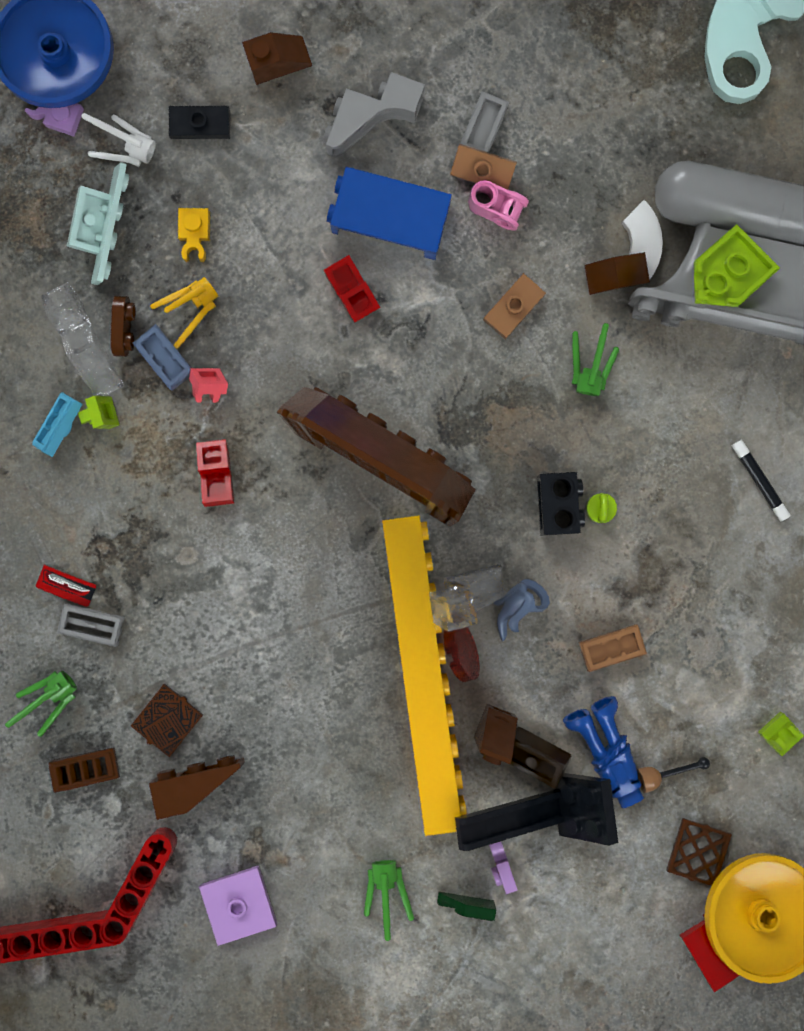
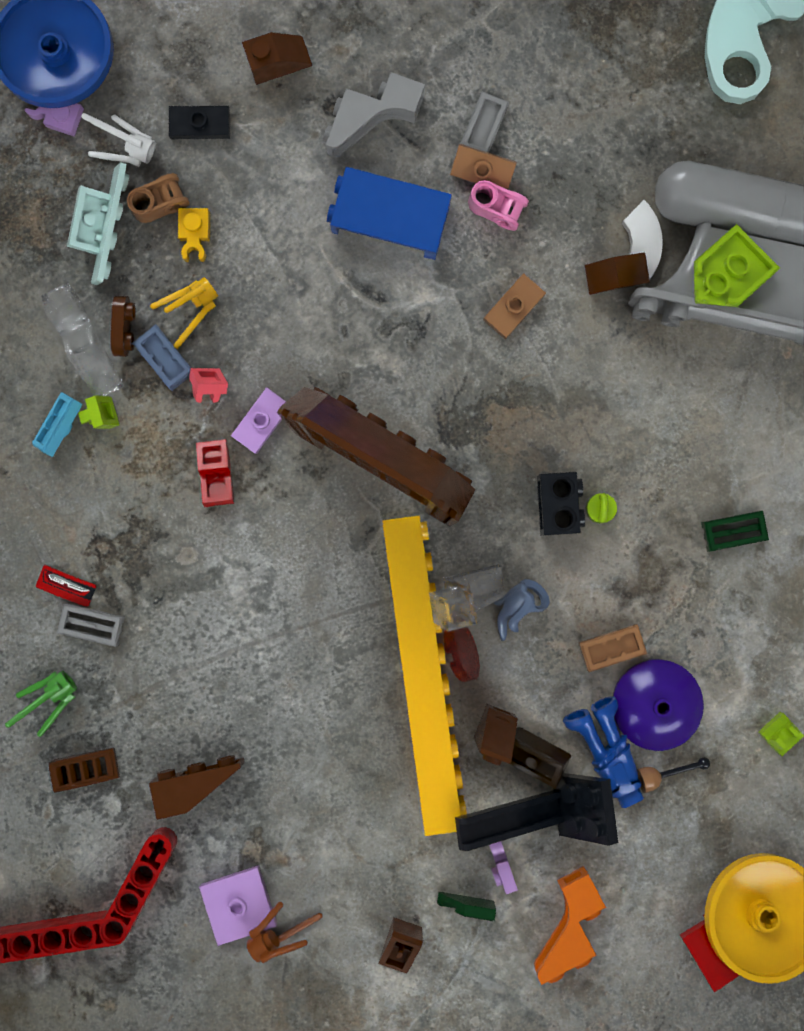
reddish brown piece [131,684,203,757] -> none
red slope [323,255,381,323] -> none
bright green plant [364,860,414,941] -> none
bright green plant [572,323,619,396] -> none
reddish brown window [666,818,732,886] -> none
black bar [731,439,791,522] -> none
none -> medium nougat piece [127,173,190,223]
none -> lavender plate [231,387,286,454]
none -> dark orange plant [247,902,323,964]
none -> reddish brown slope [378,917,423,974]
none -> orange arch [534,866,606,985]
none -> dark purple dish [613,659,704,751]
none -> dark green tile [701,511,769,552]

